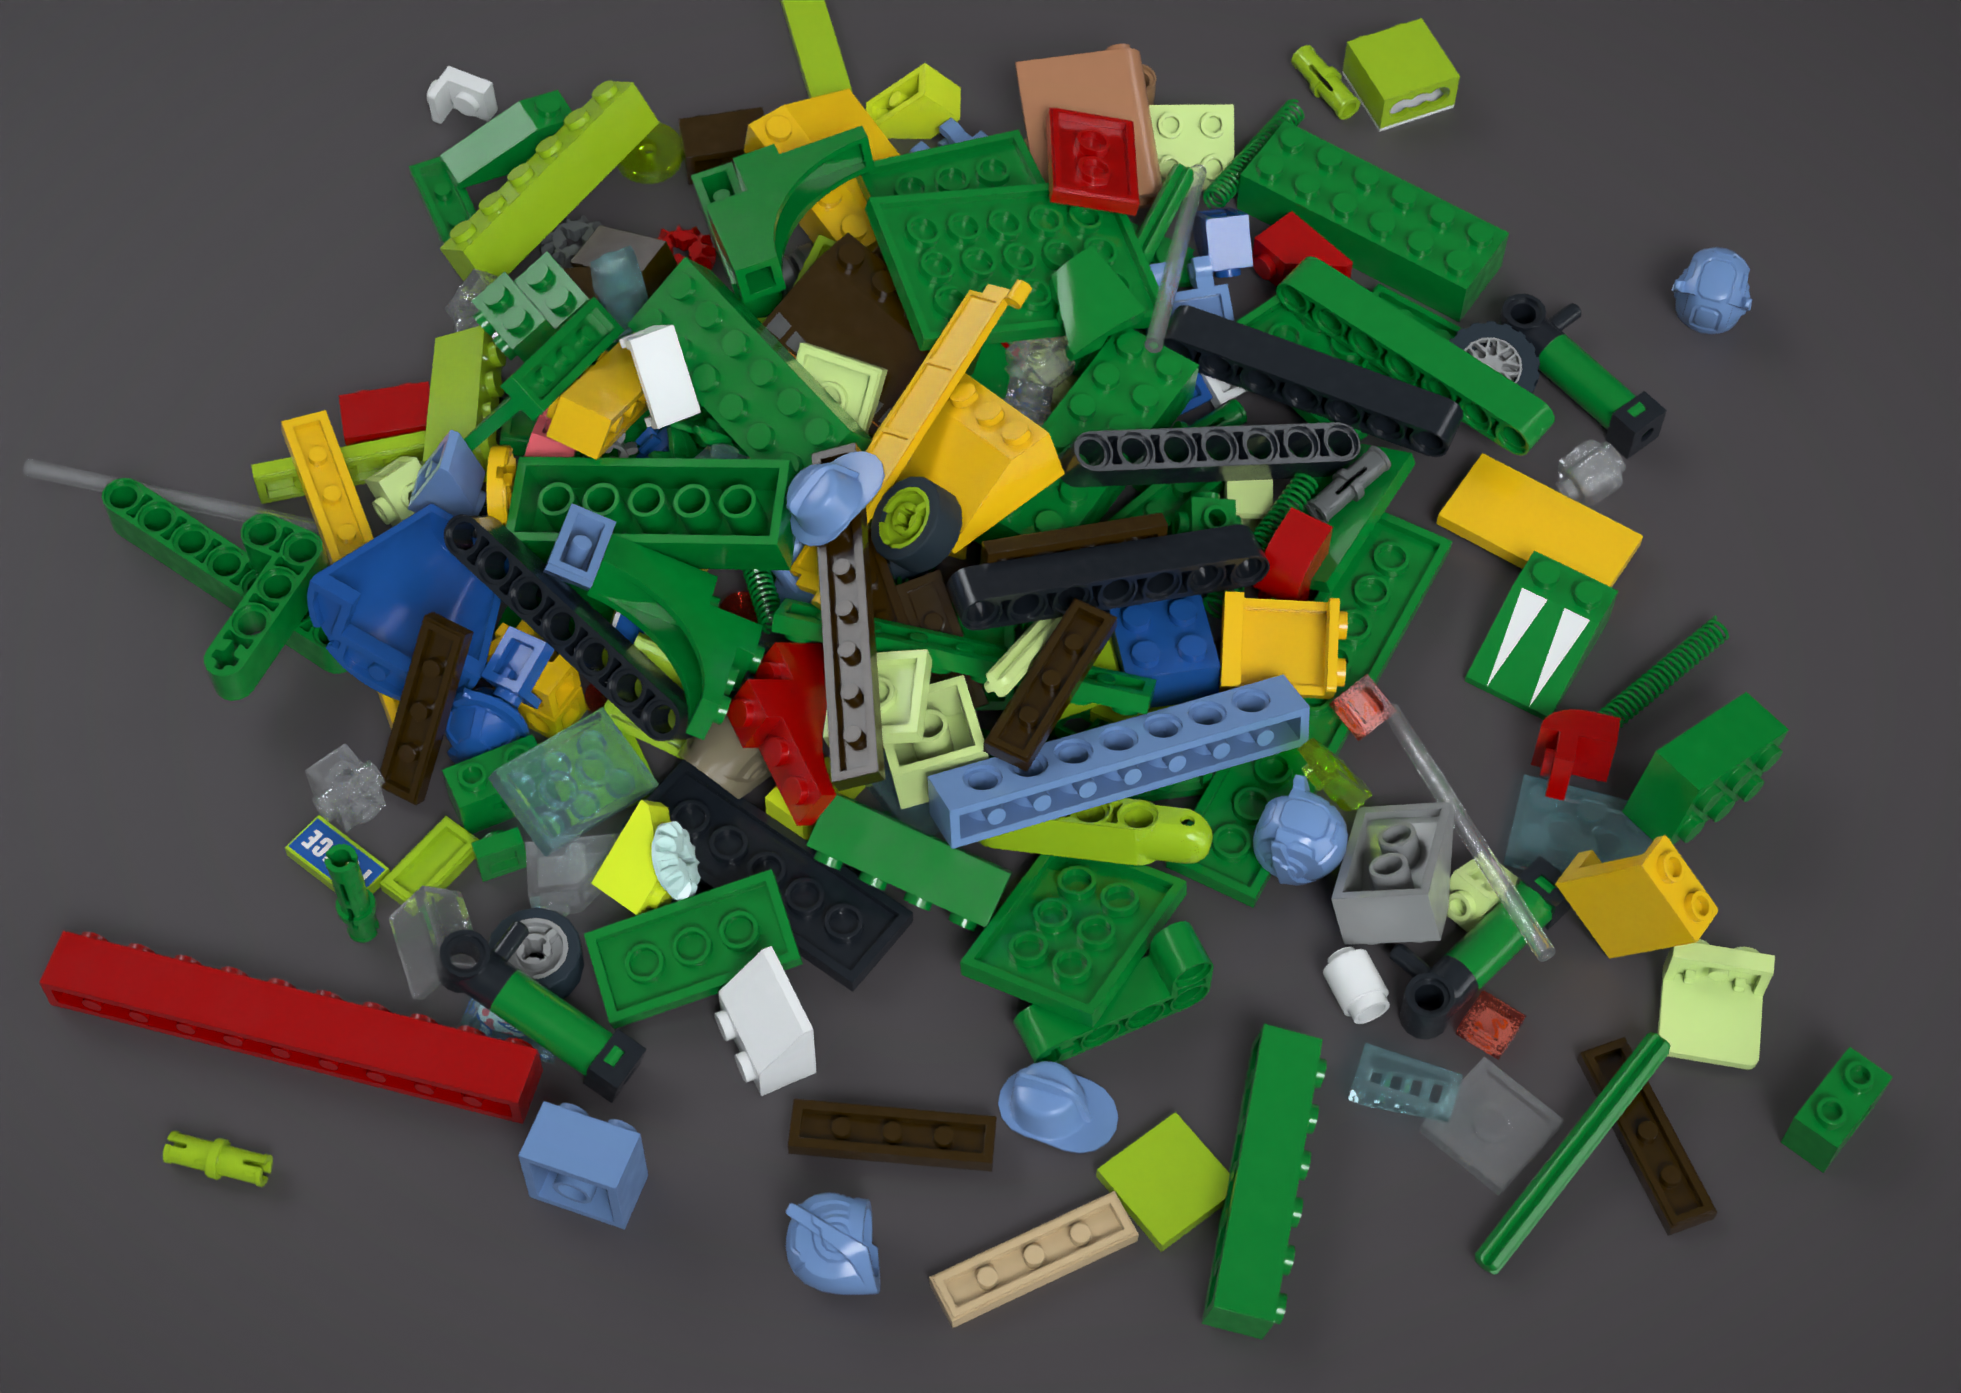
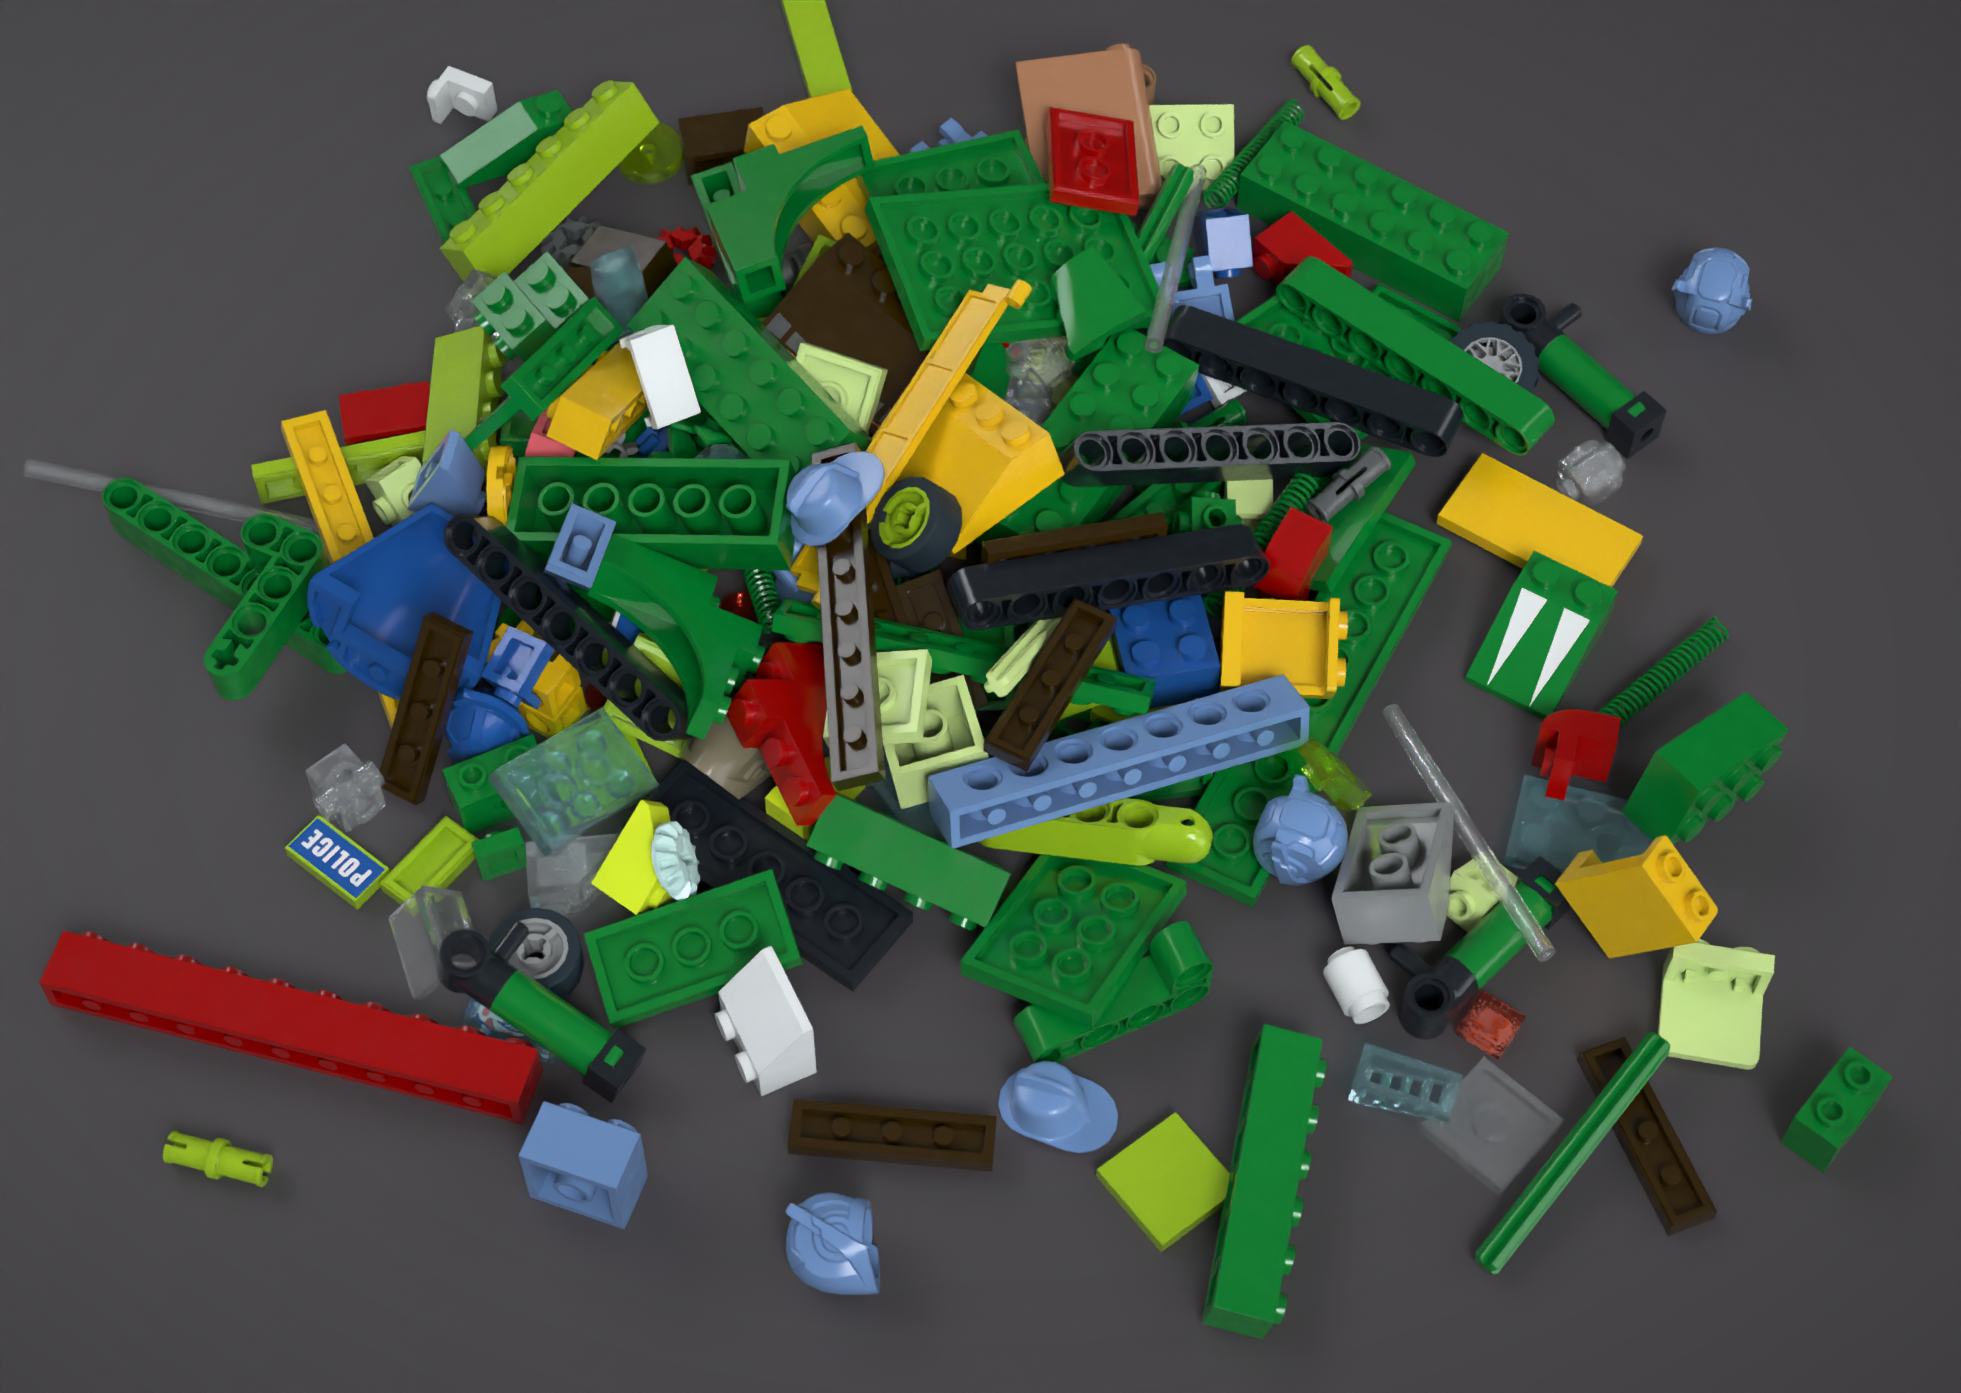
green pin [324,844,379,943] -> none
neon yellow slope [866,63,961,139] -> none
tan tile [929,1191,1139,1328] -> none
clear red tile [1329,674,1397,741] -> none
lime piece [1342,18,1460,132] -> none

